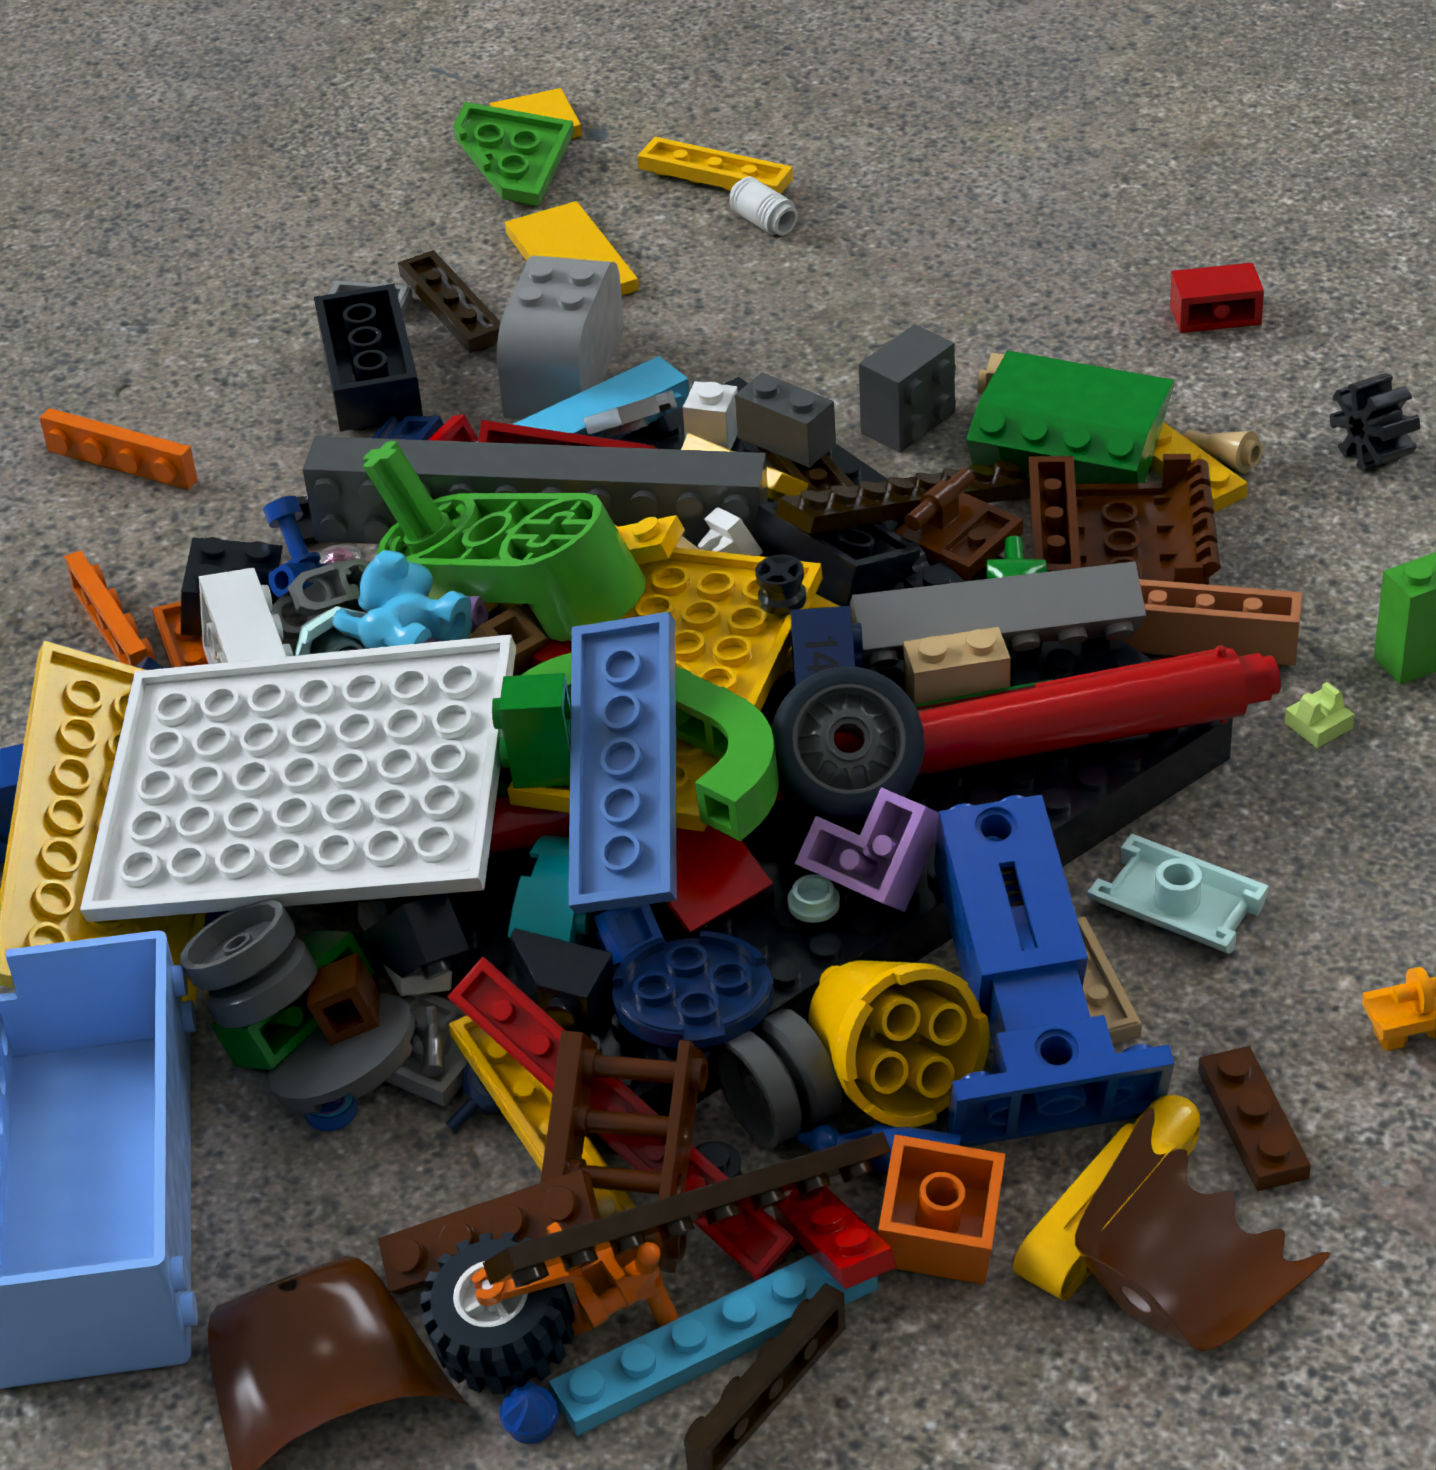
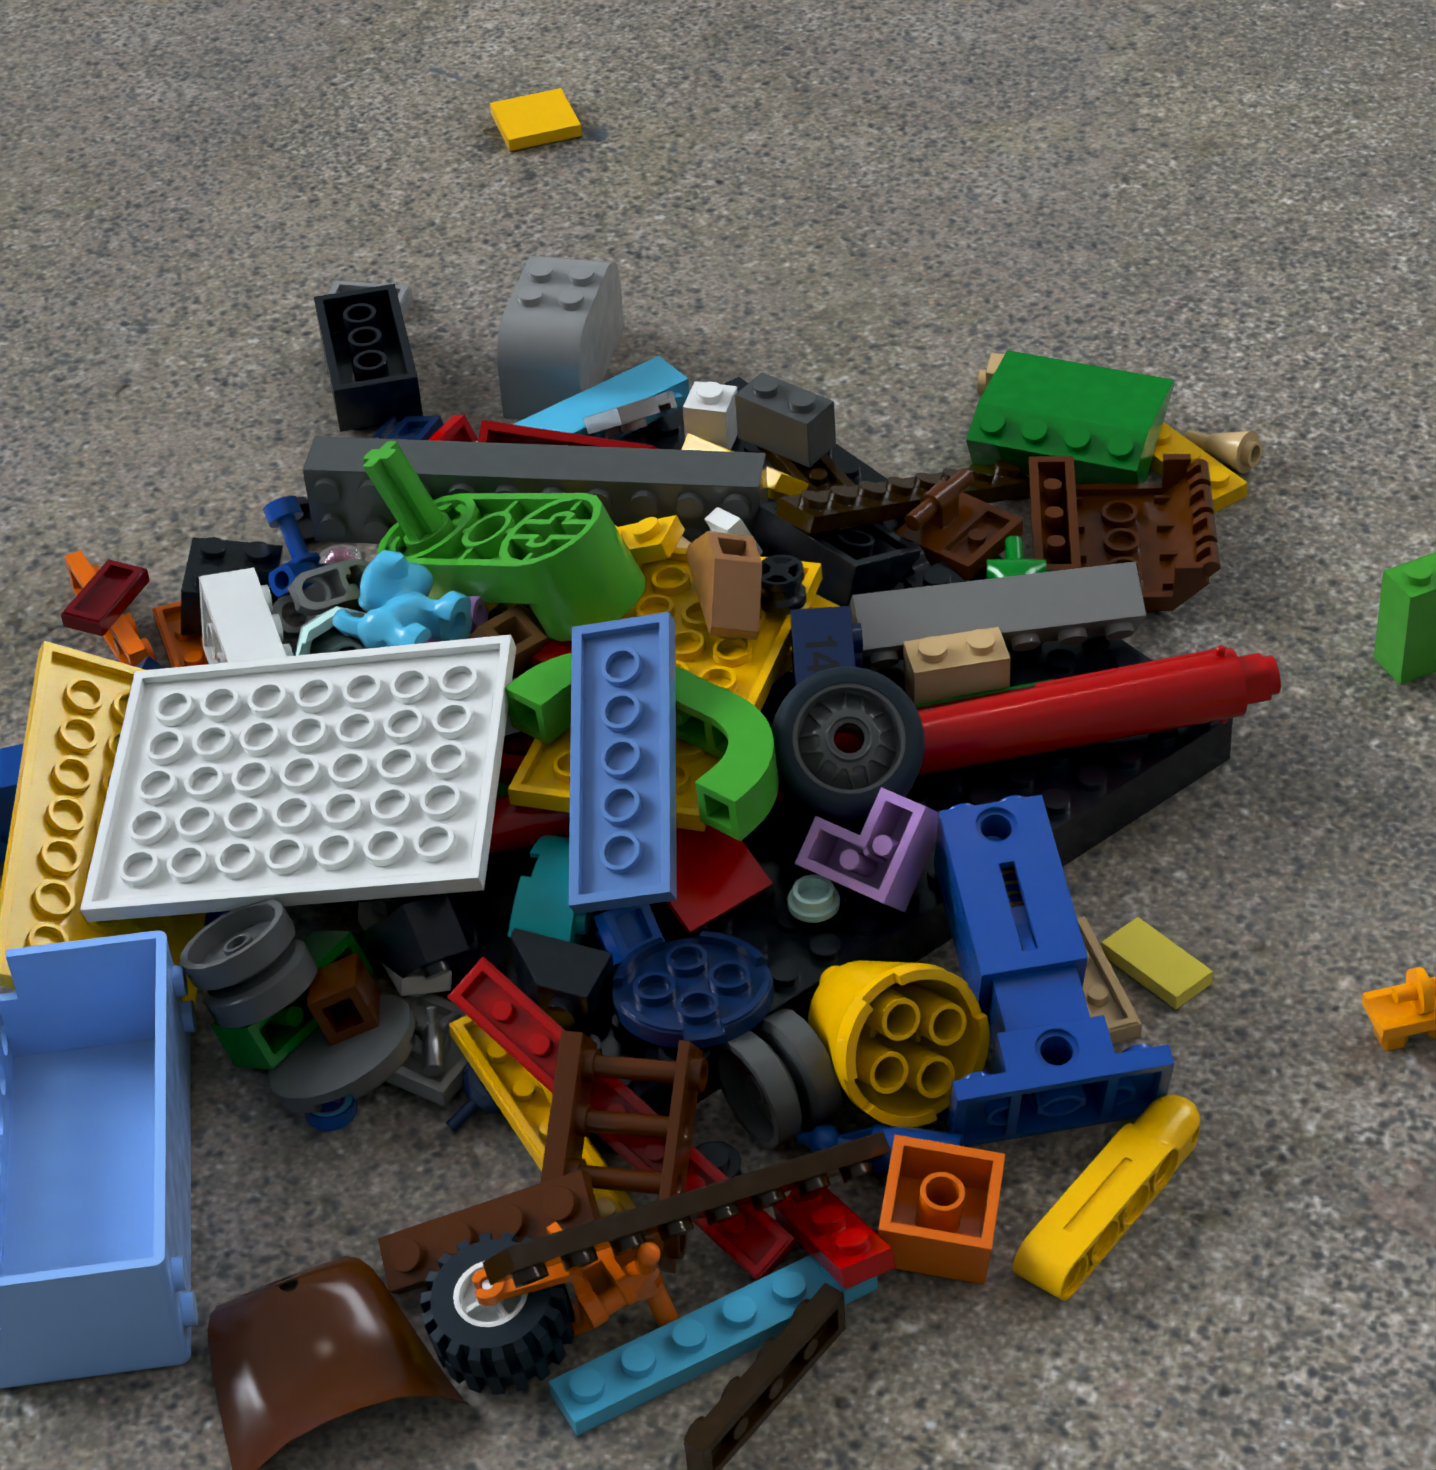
orange plate [39,408,197,490] -> none
dark brown plate [398,250,501,353] -> none
bright green plate [453,102,574,206] -> none
green brick [492,673,571,789] -> none
blue plate [500,1382,559,1444] -> none
yellow tile [505,201,639,296] -> none
yellow plate [637,137,793,194] -> none
white head [729,177,798,236] -> none
dark grey brick [859,324,956,453] -> none
reddish brown piece [1075,1108,1330,1351] -> none
light aqua piece [1087,833,1269,954] -> none
nougat brick [1122,579,1302,666] -> none
red brick [1170,263,1264,333] -> none
reddish brown plate [1198,1046,1311,1191] -> none
yellowish green tile [1284,682,1355,748] -> none
black gear [1330,373,1420,470] -> none
none -> dark red tile [61,559,150,636]
none -> medium nougat slope [686,531,762,640]
none -> light yellow tile [1101,917,1213,1010]

